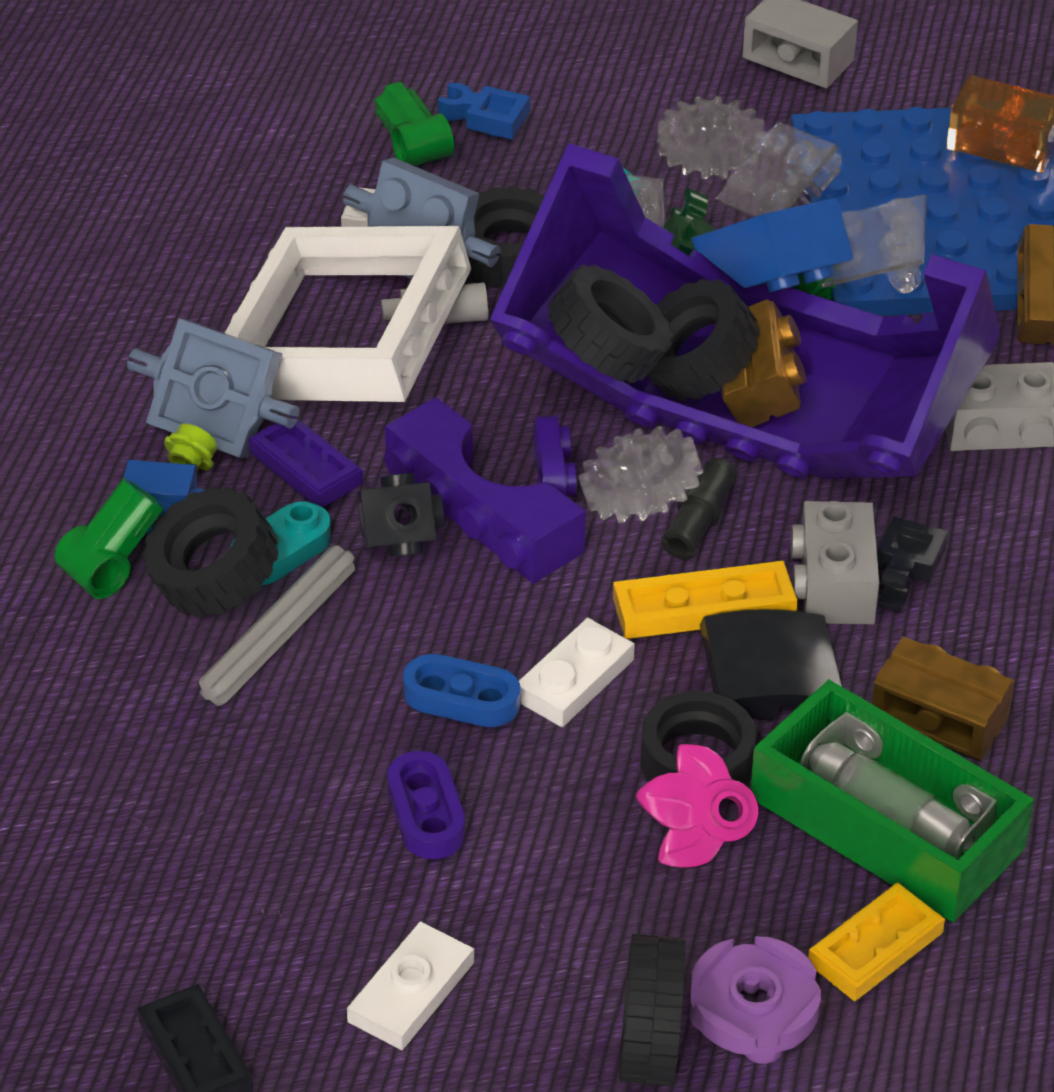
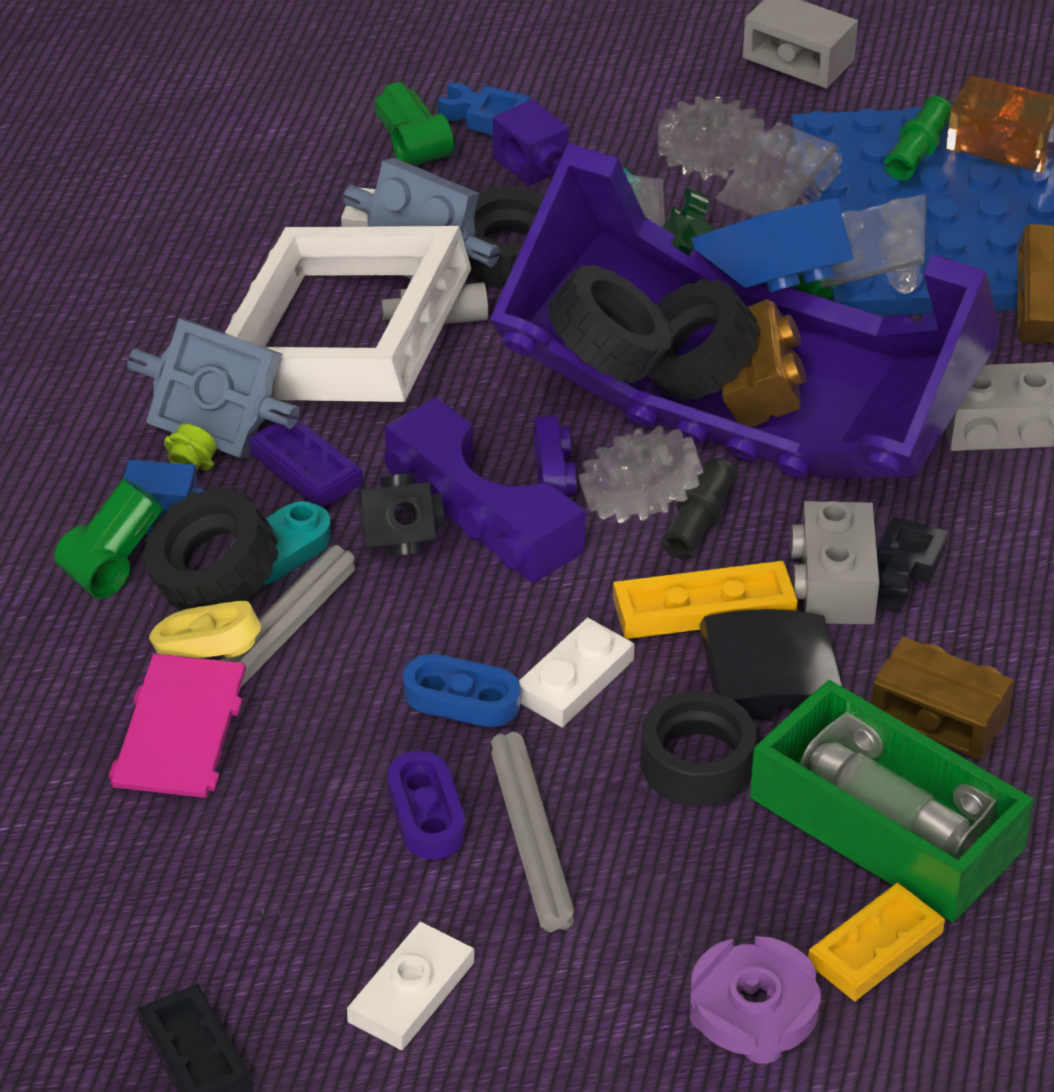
black tyre [619,933,686,1087] -> none
dark pink plate [635,744,759,868] -> none
none -> dark pink piece [108,654,246,798]
none -> light yellow plate [149,601,261,658]
none -> light grey axle [491,731,574,933]
none -> dark purple brick [493,99,569,186]
none -> green pin [884,96,954,181]

